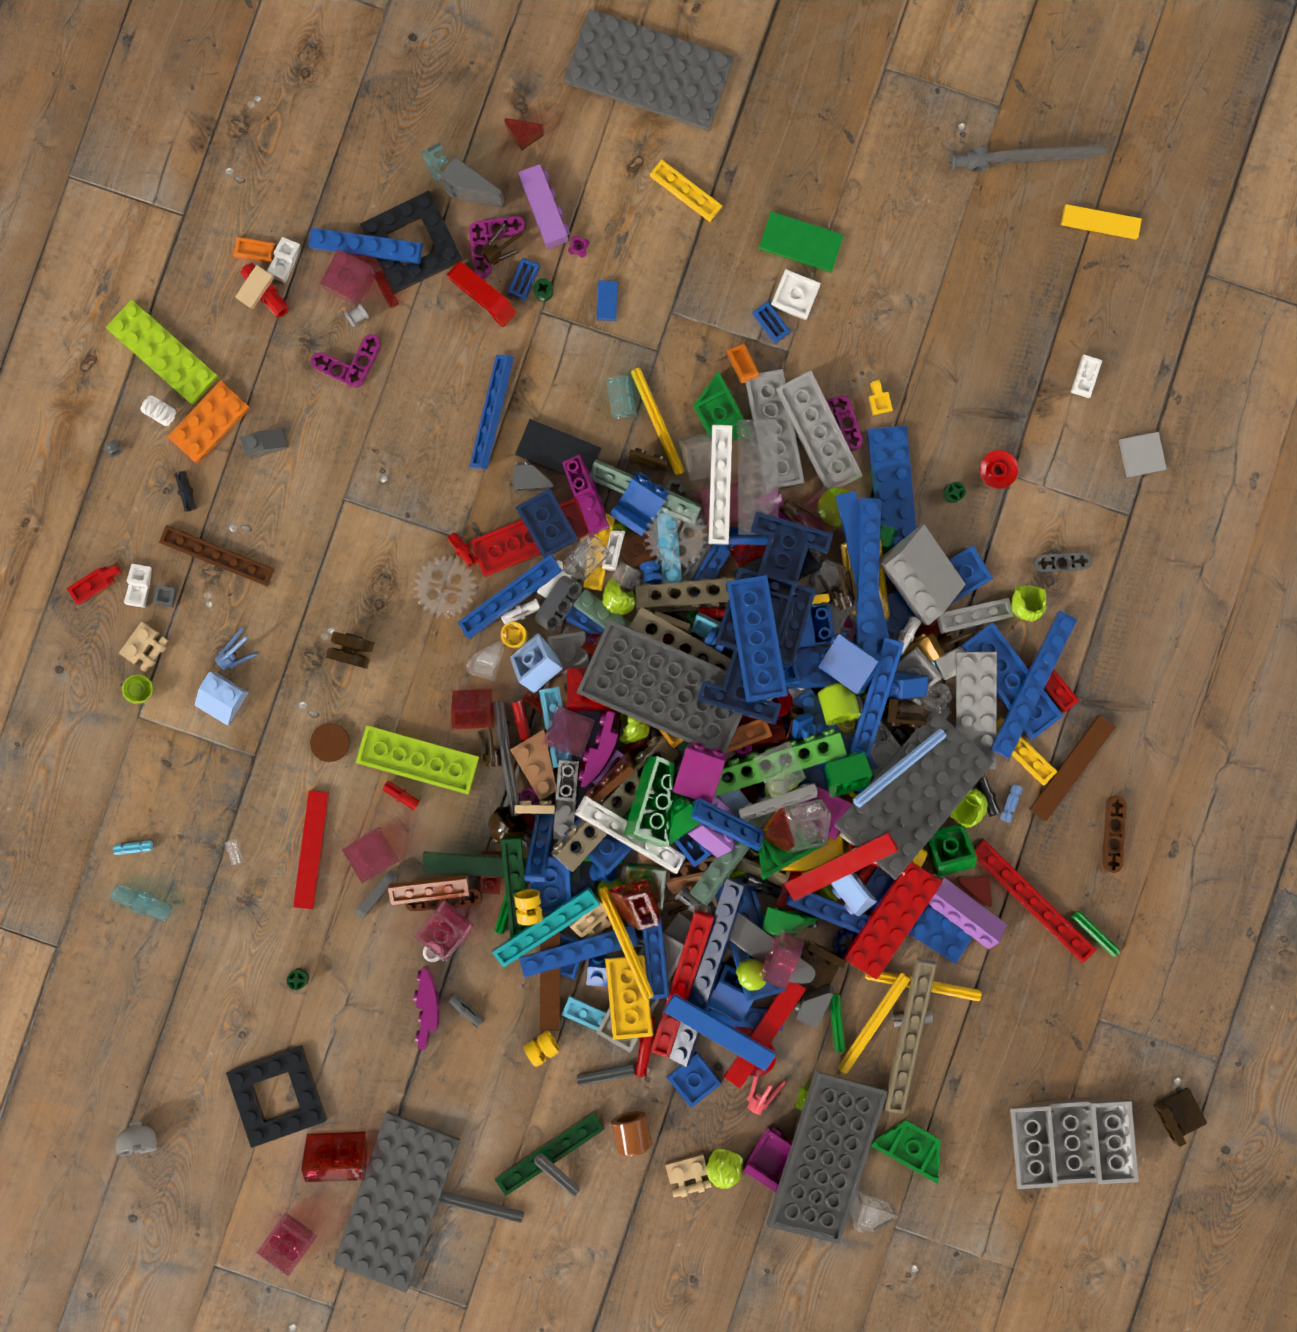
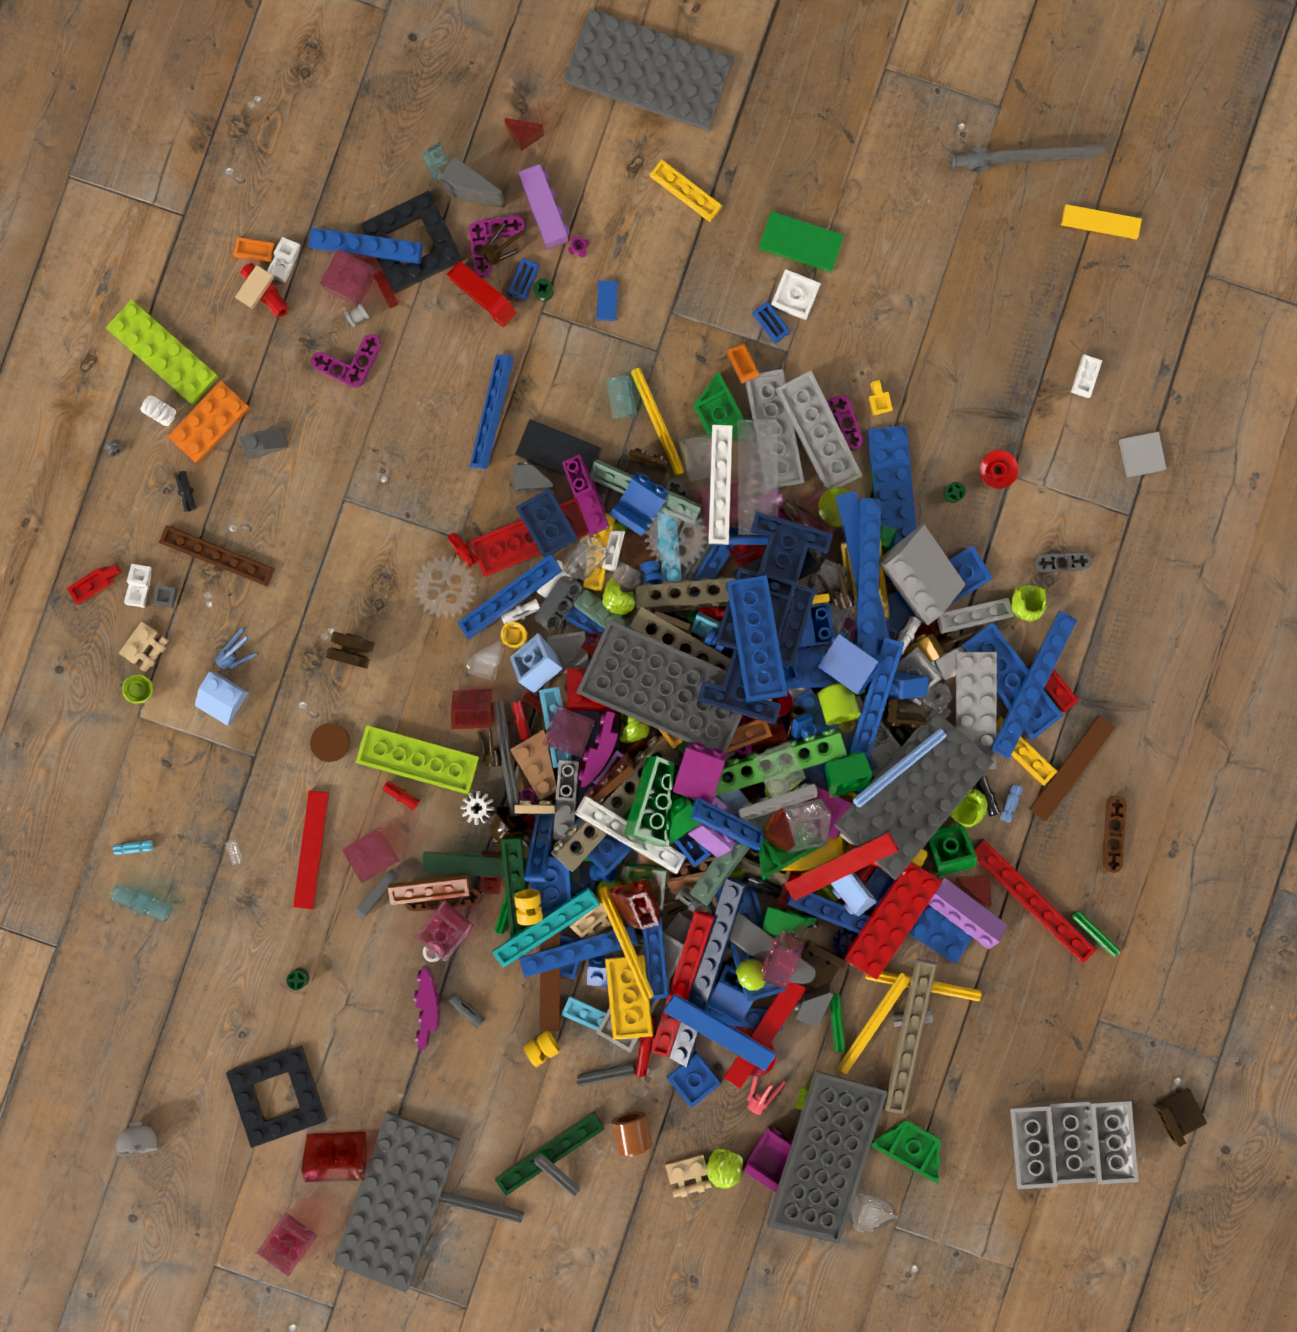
none -> white gear [461,791,495,825]

